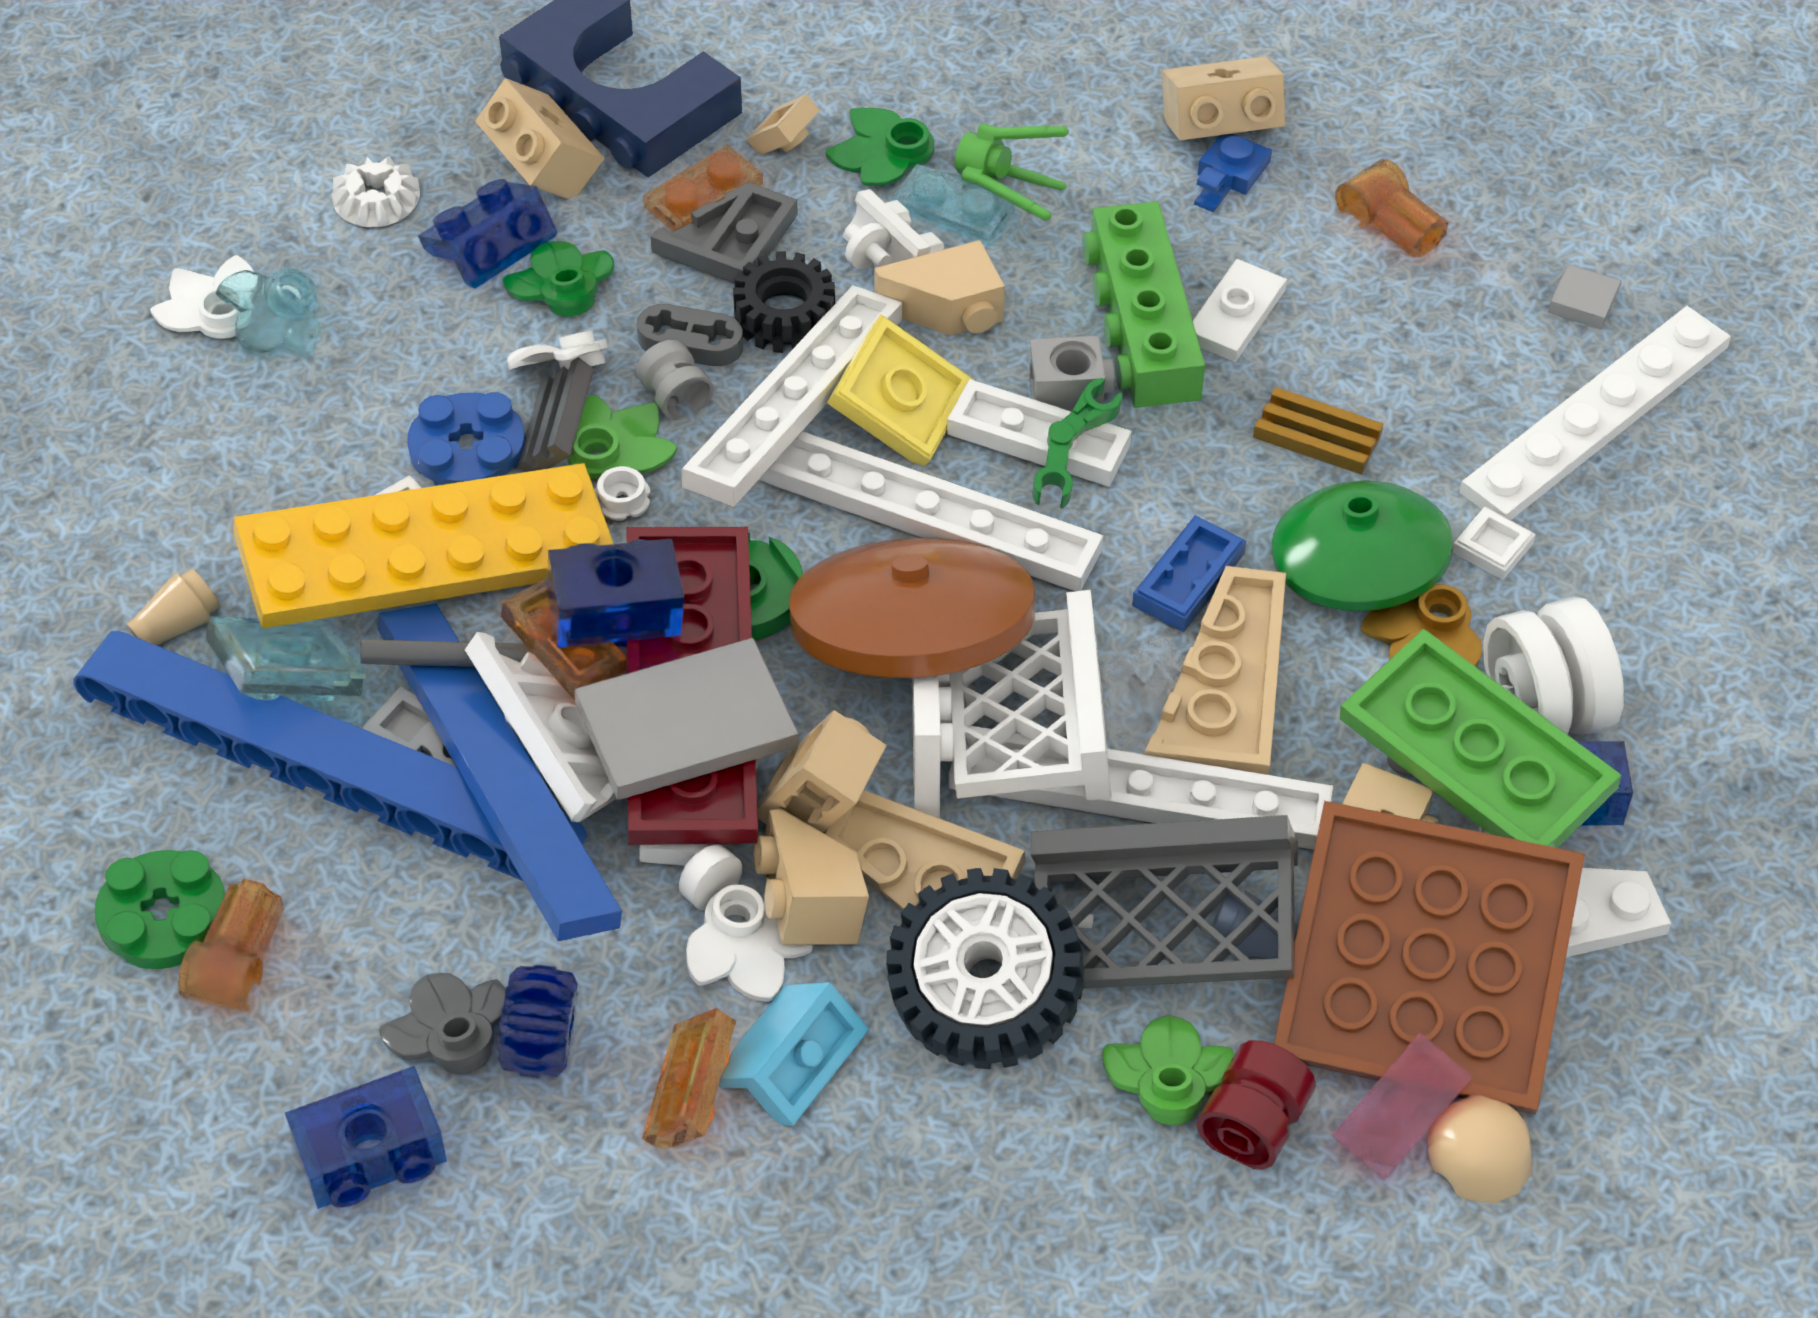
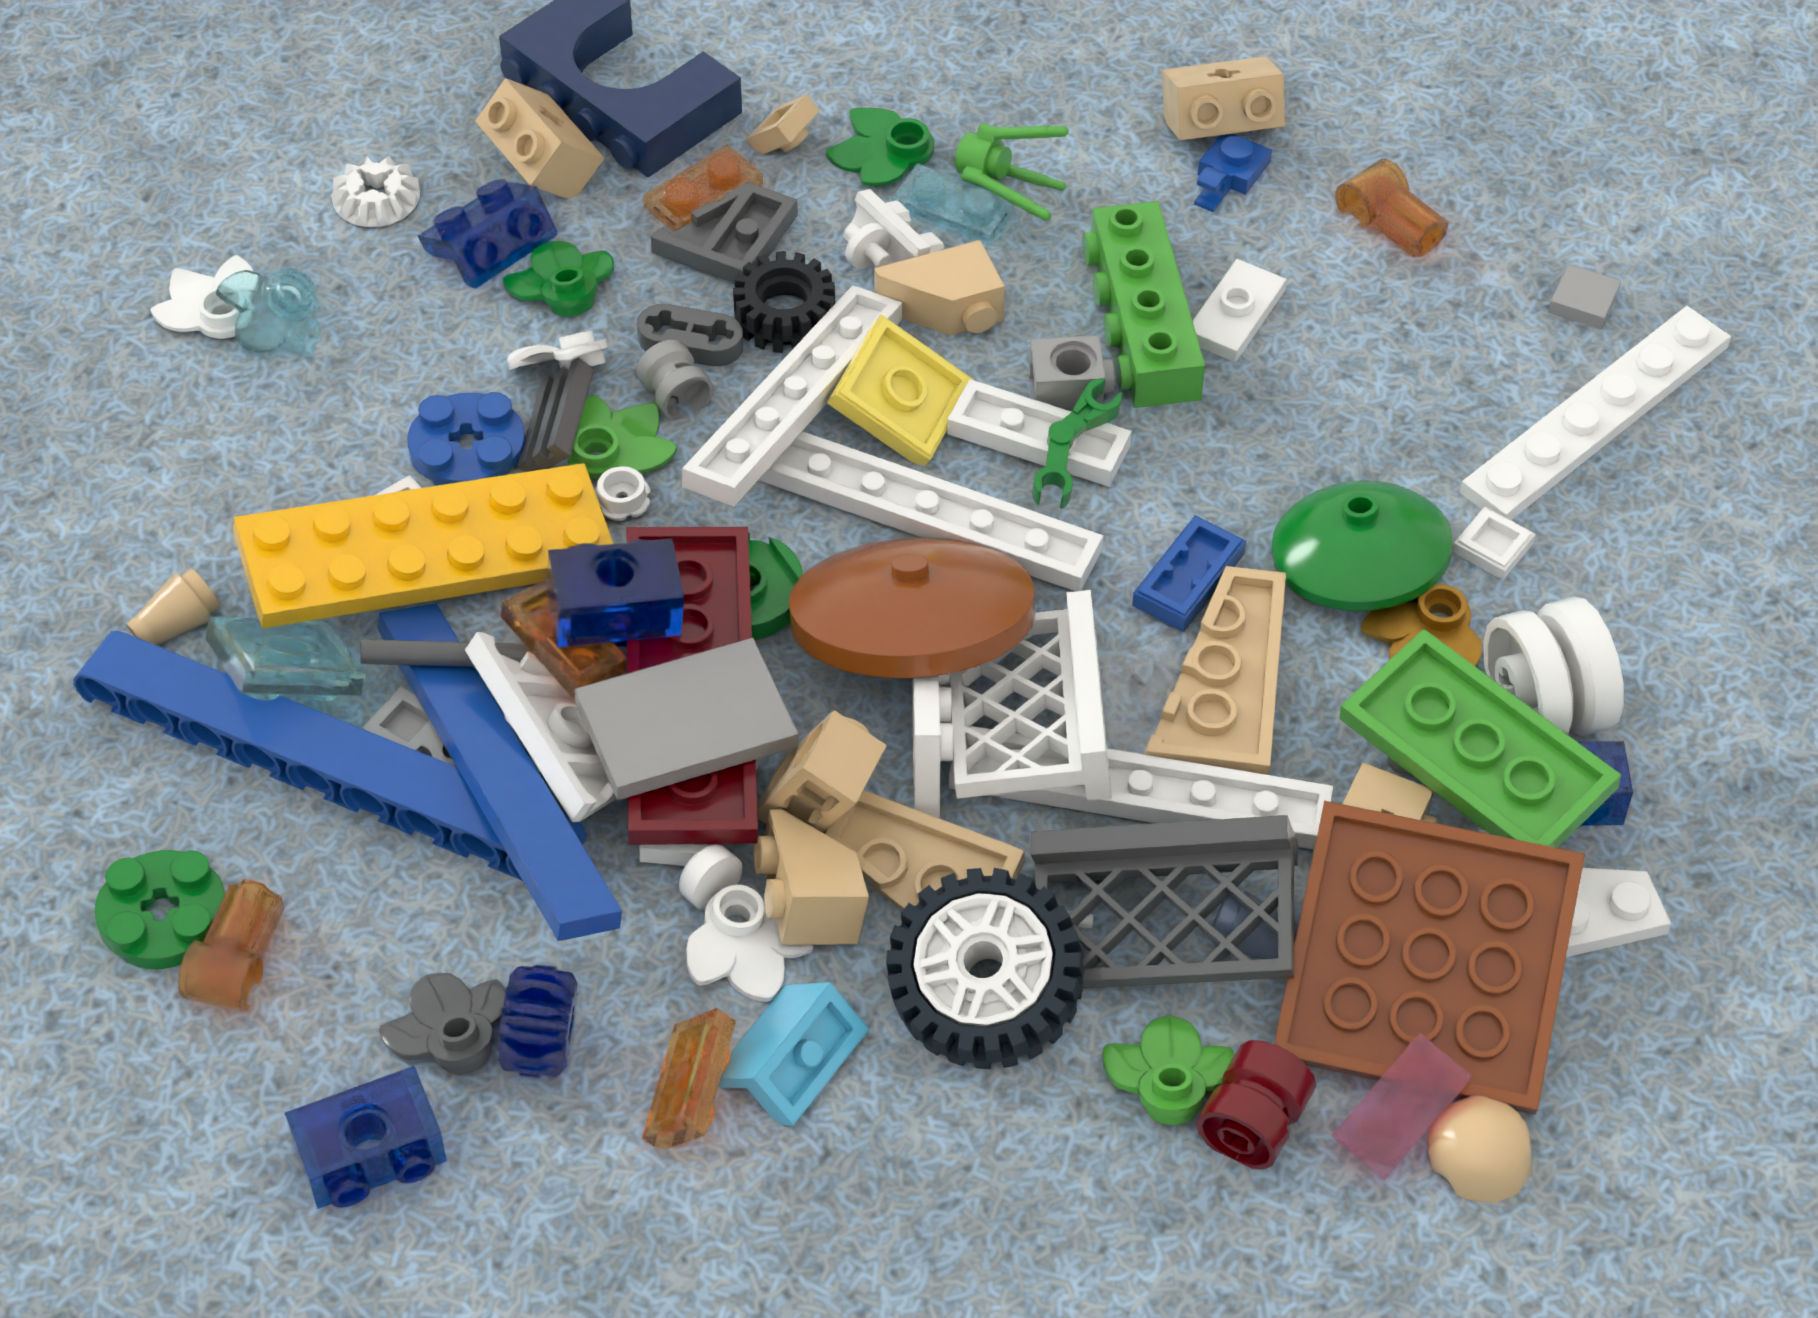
pearl gold tile [1253,387,1384,475] -> none

